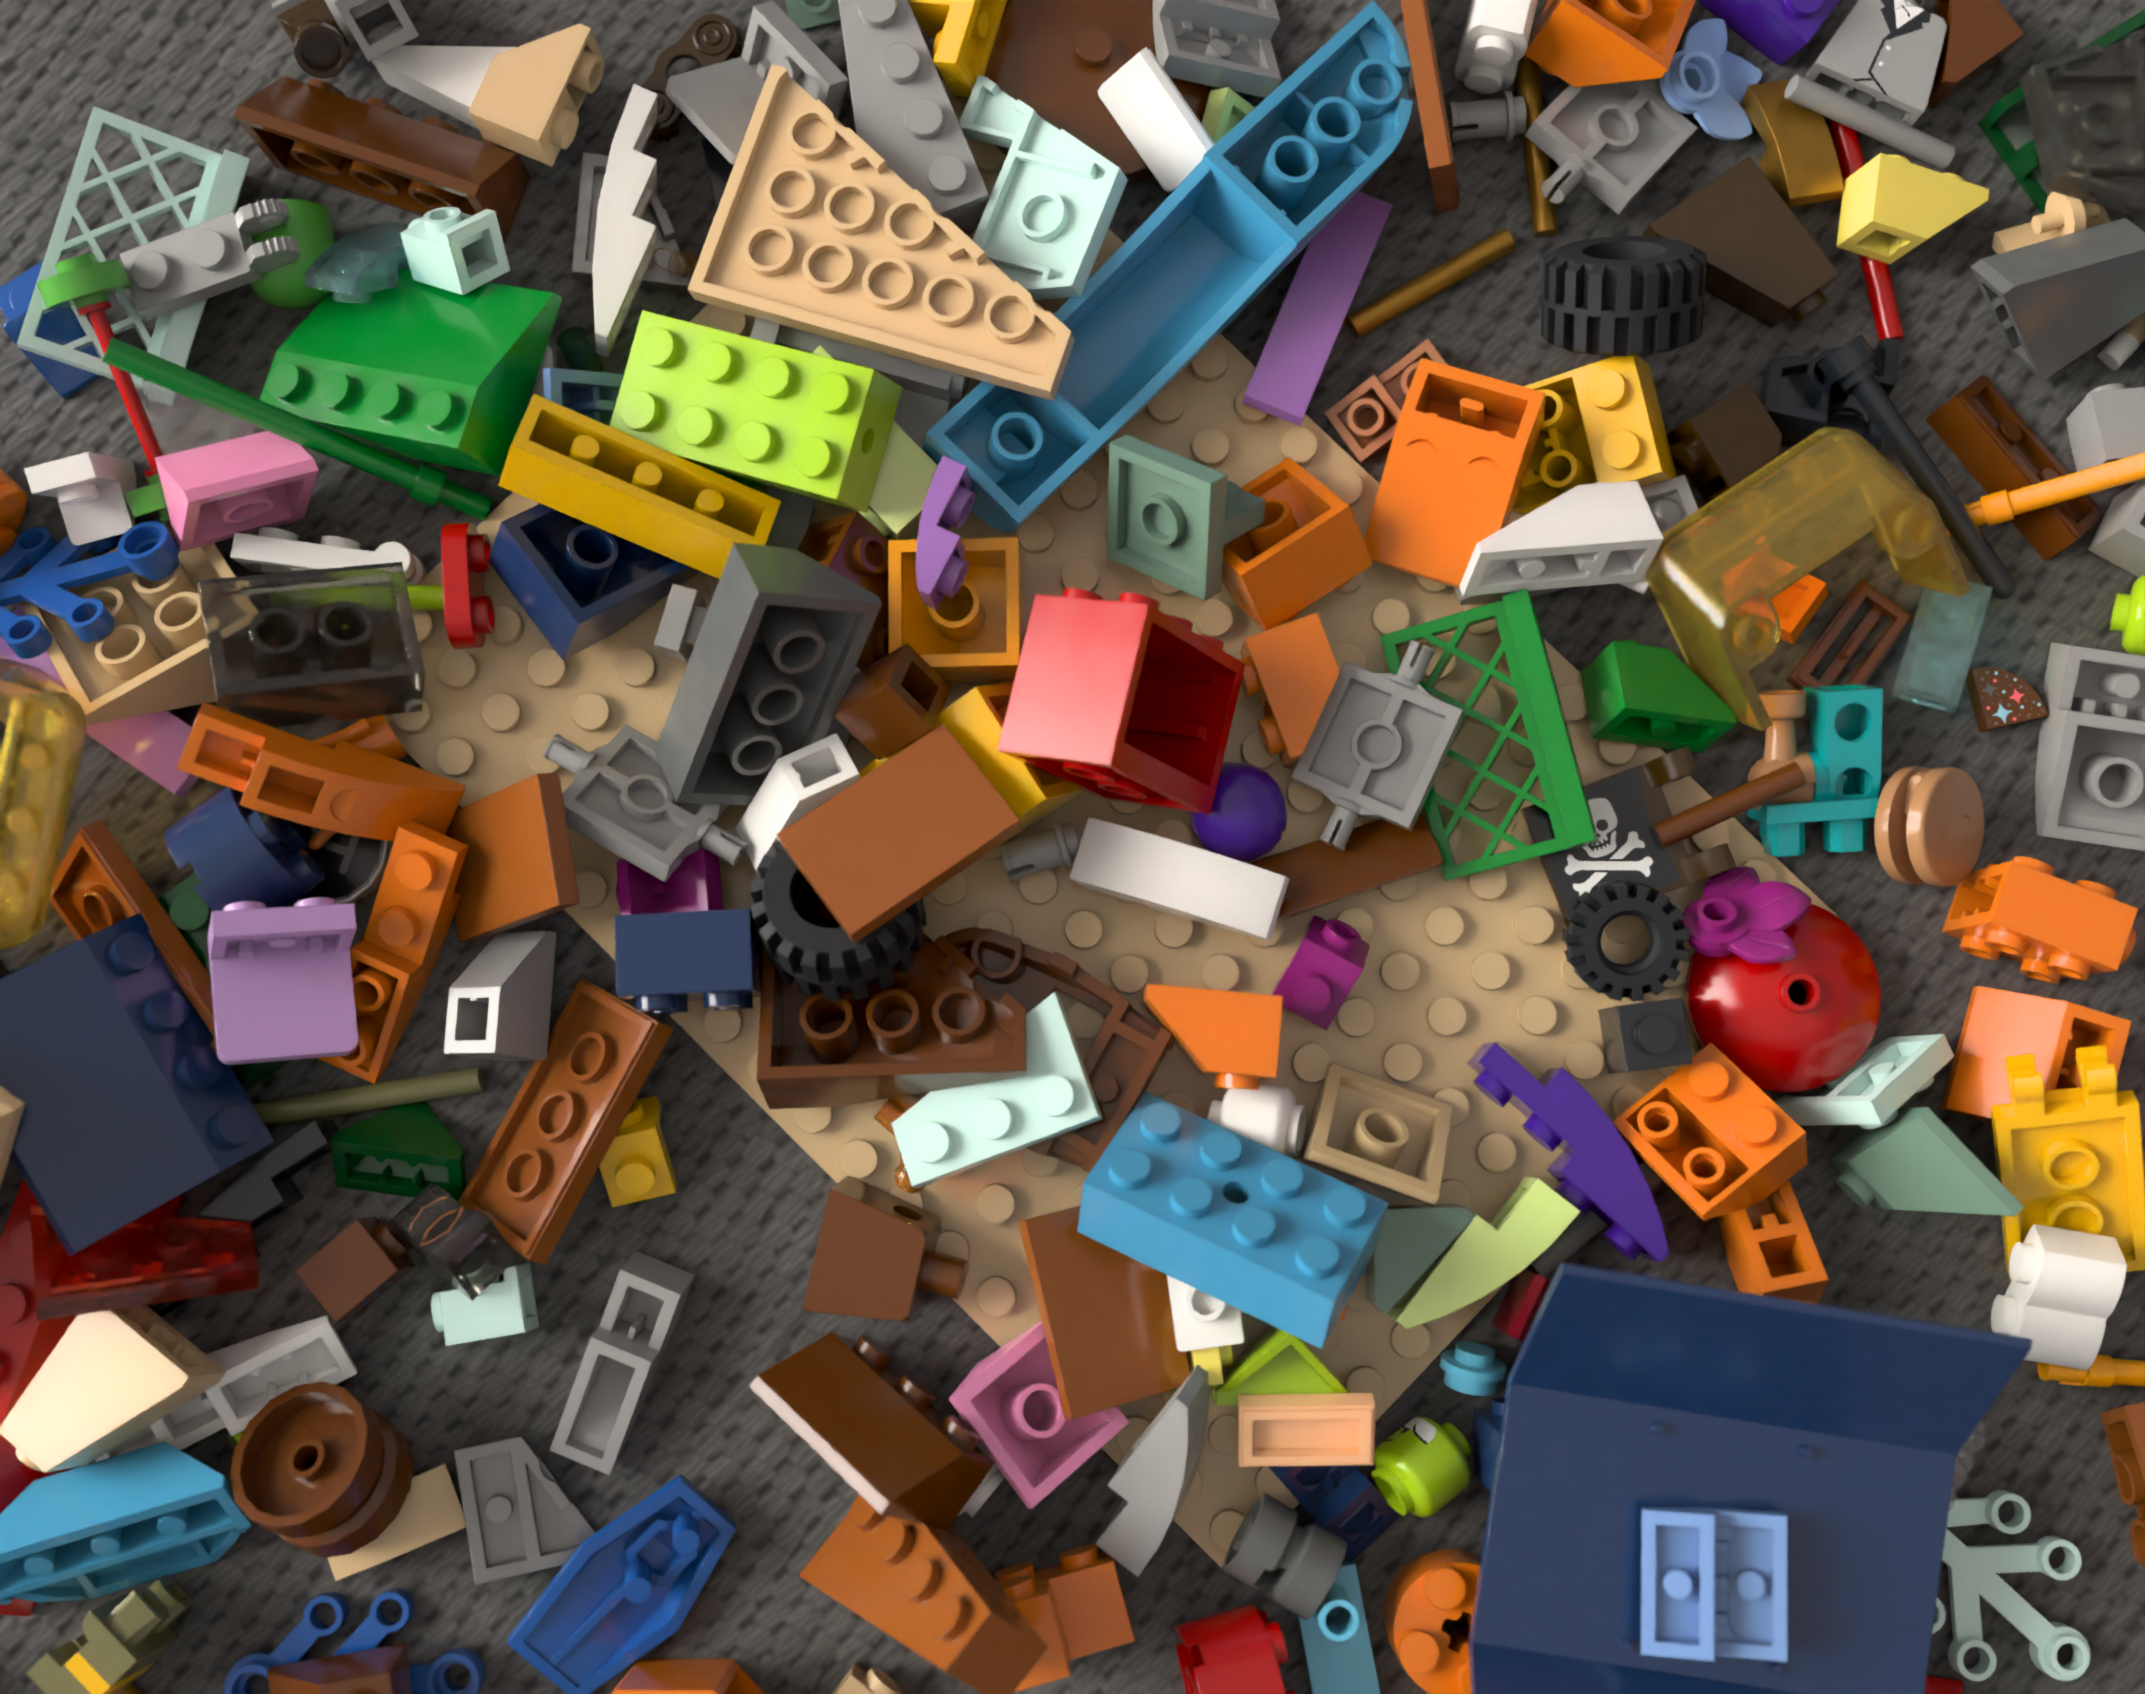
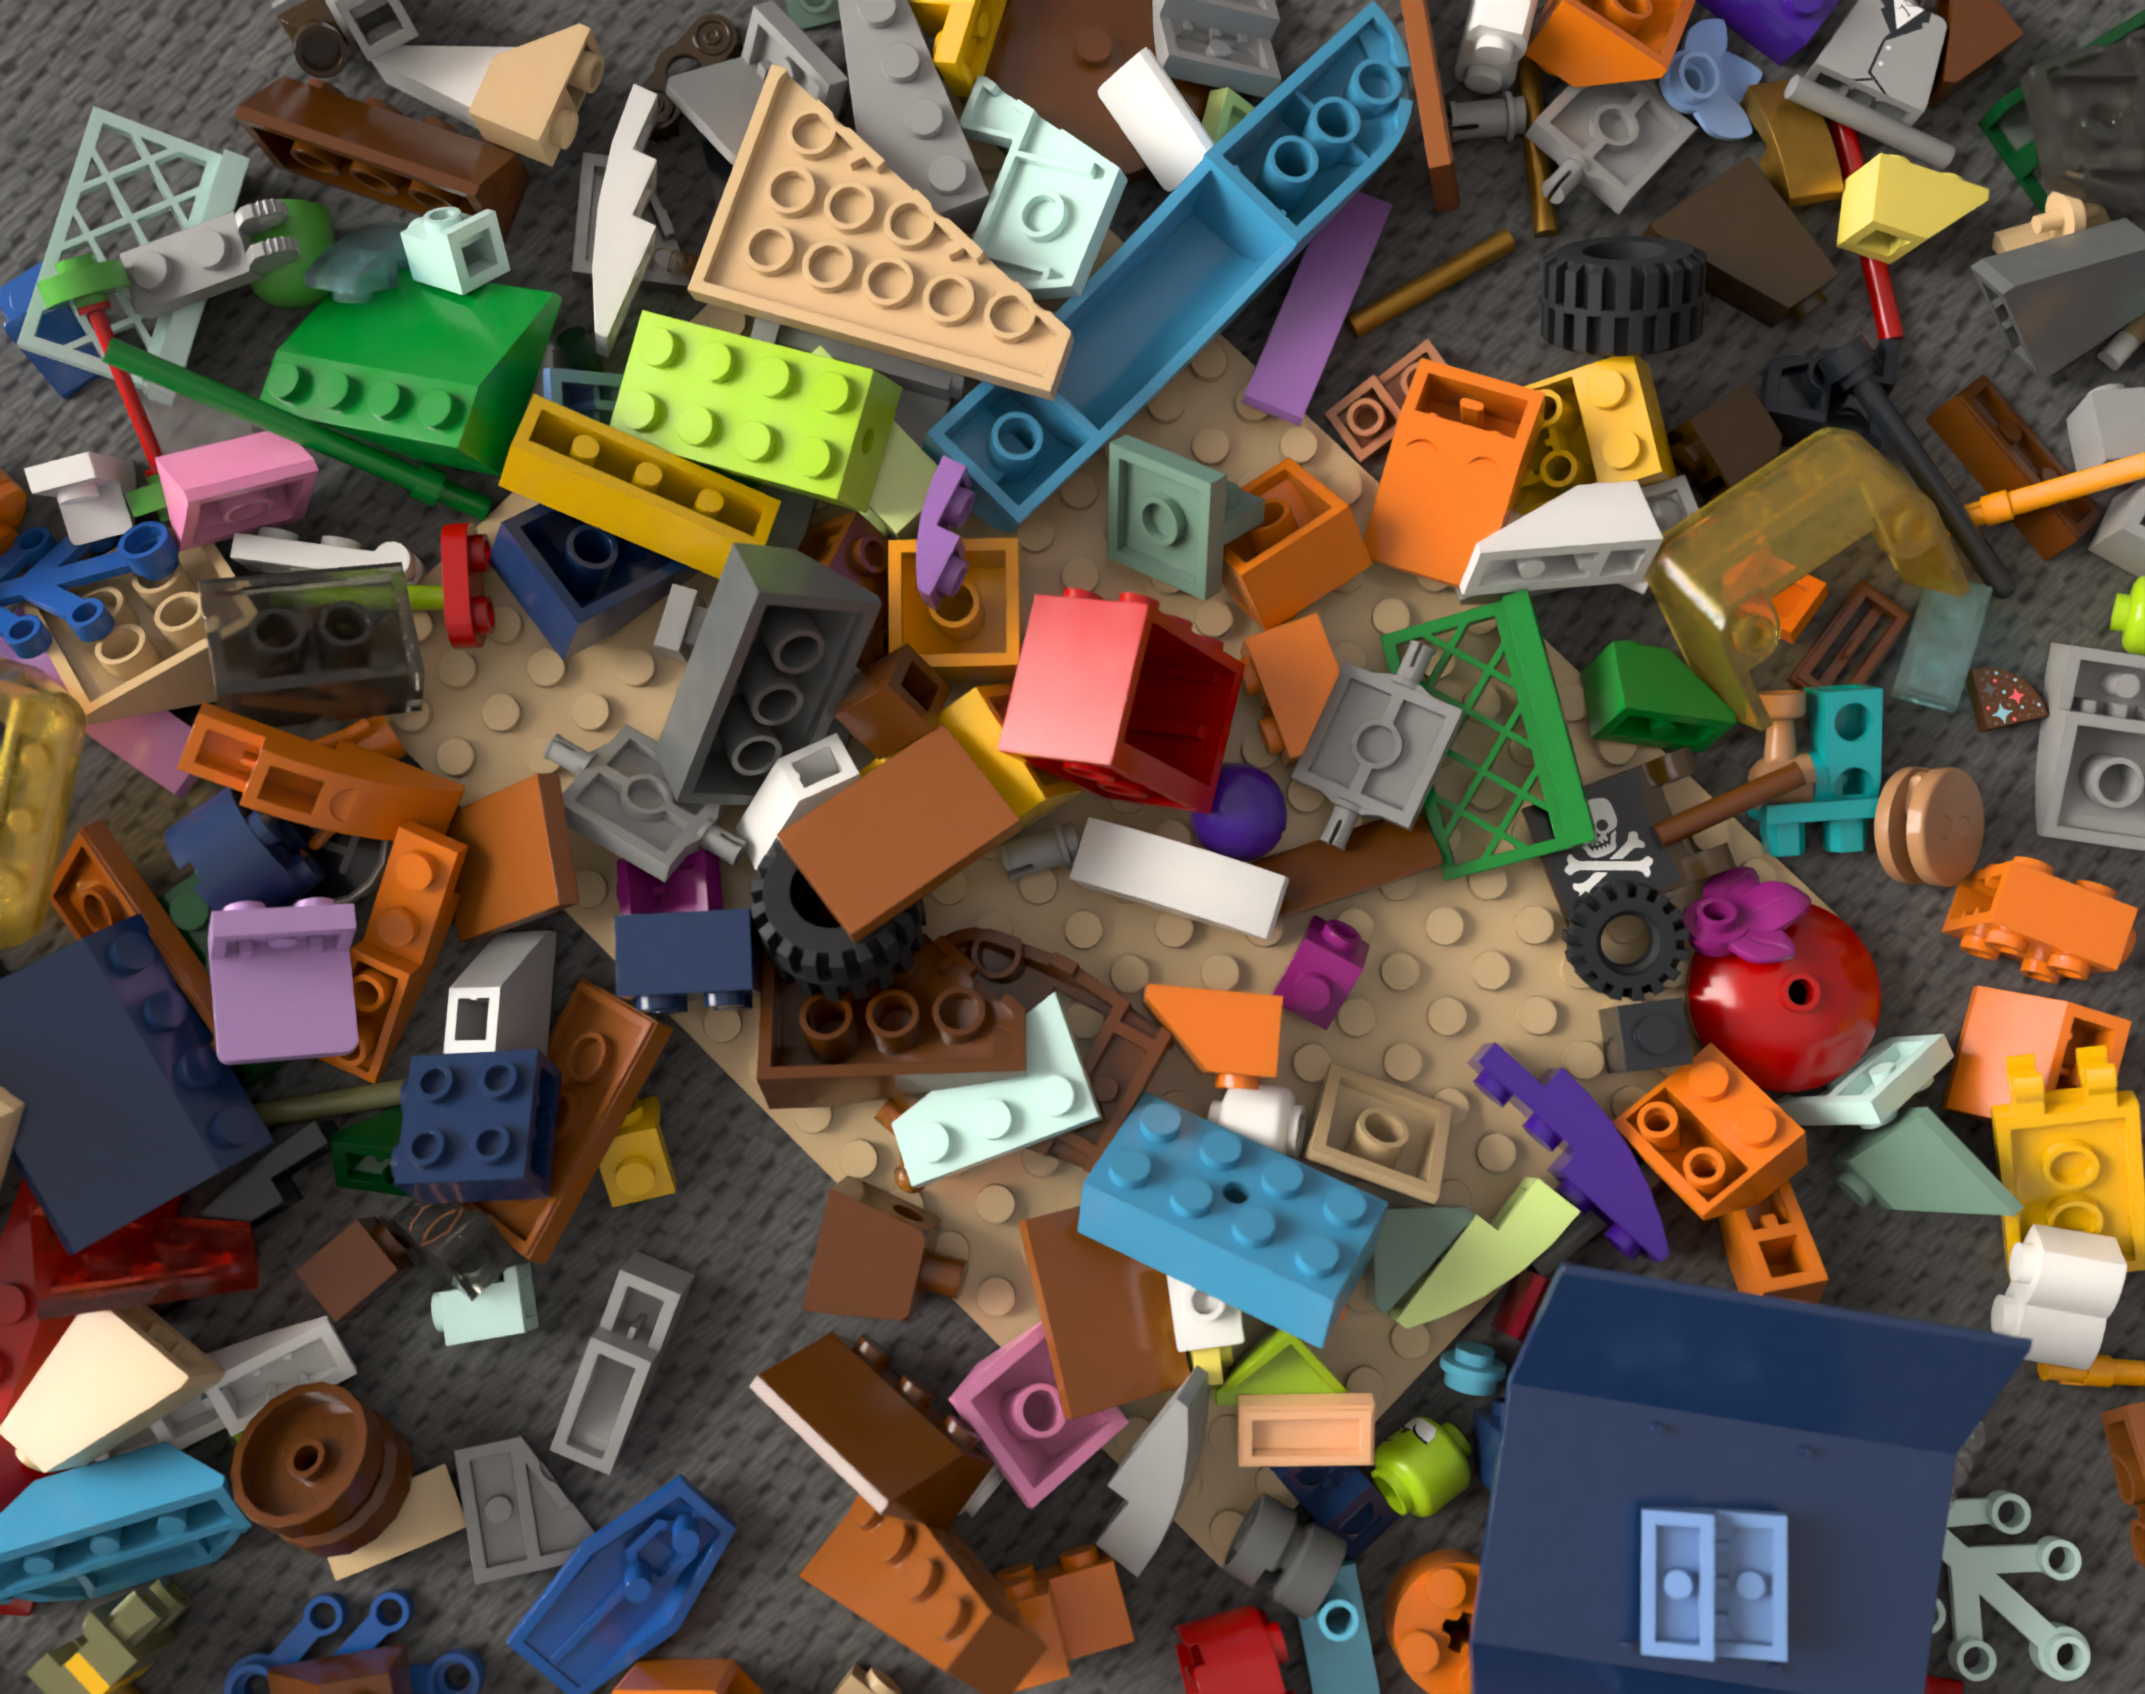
none -> dark blue brick [391,1049,562,1204]

